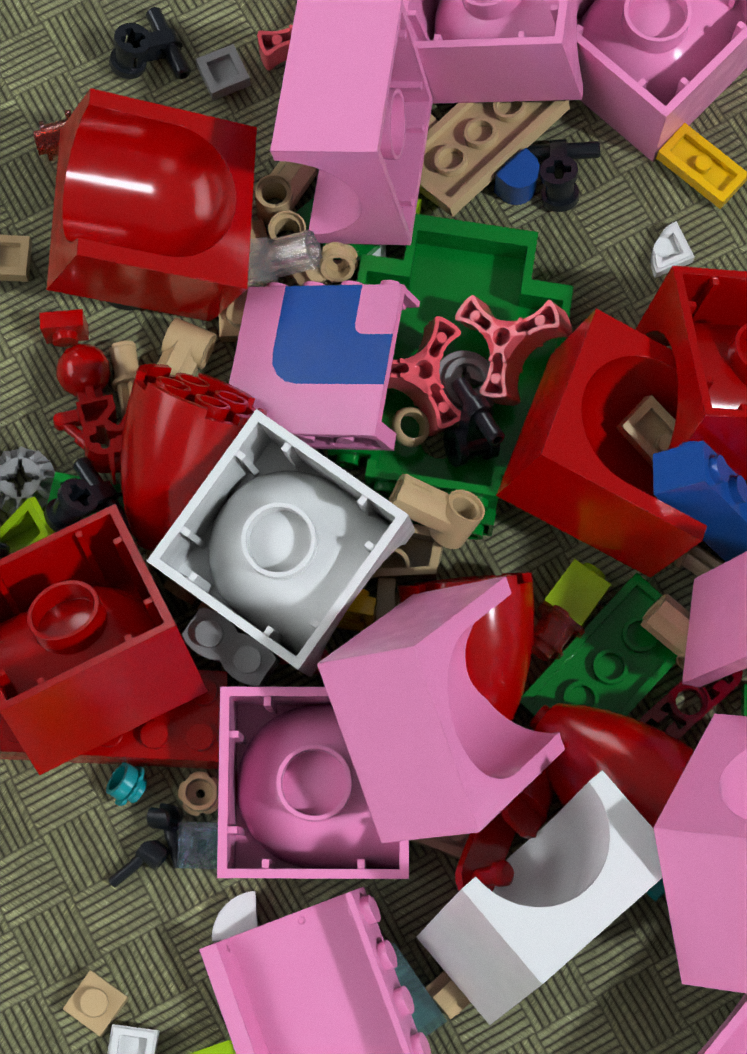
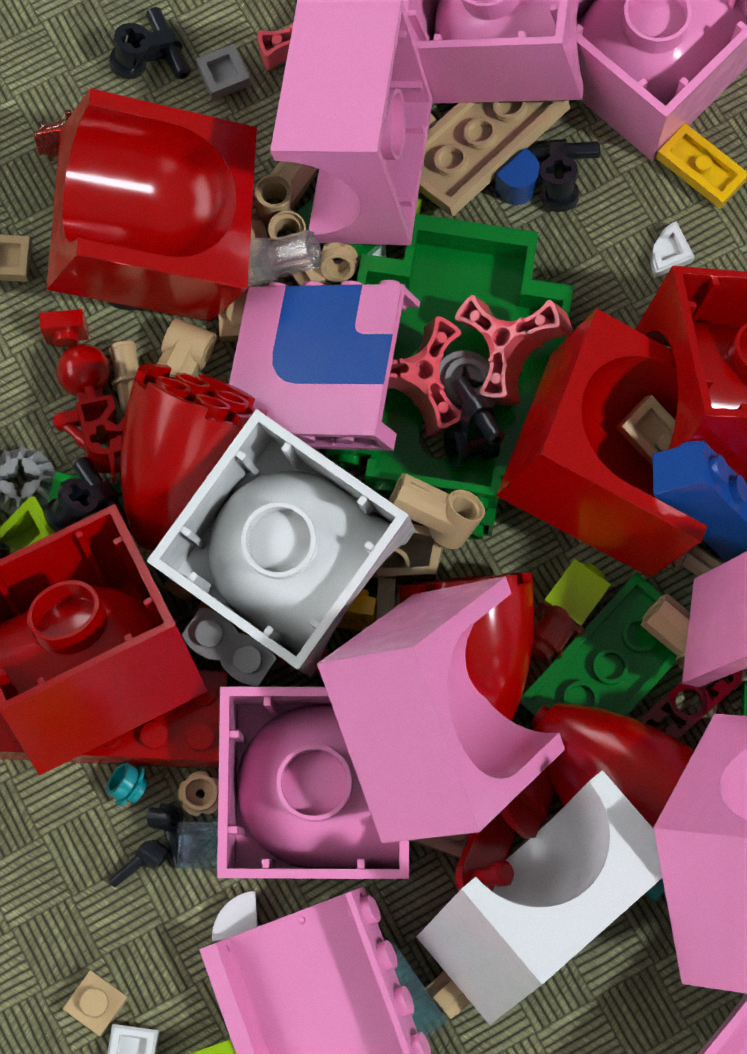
tan piece [390,407,429,447] -> none

